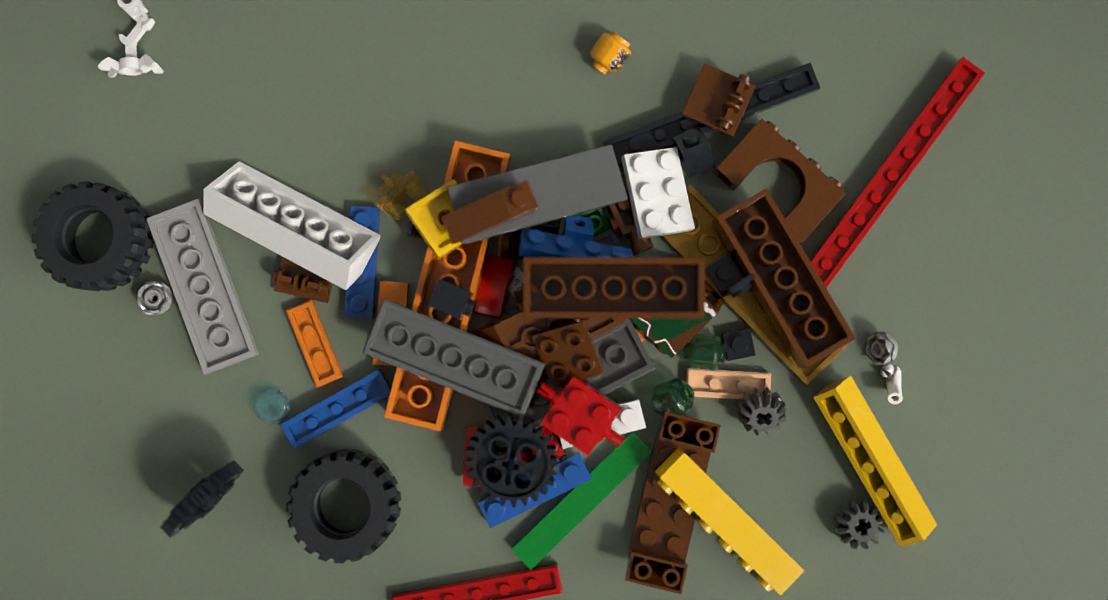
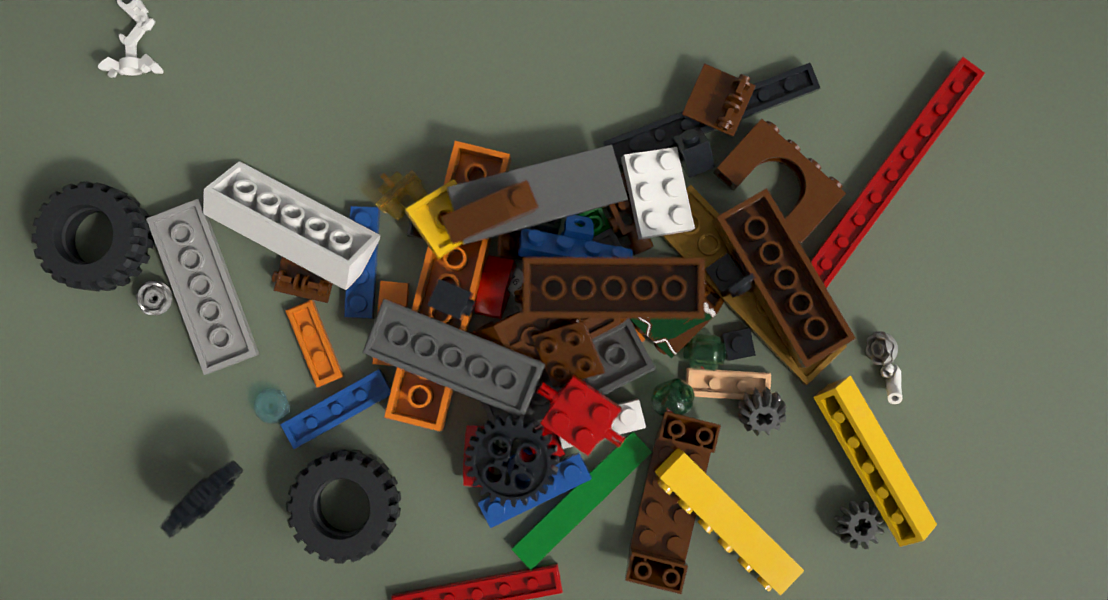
light orange head [590,31,631,74] -> none

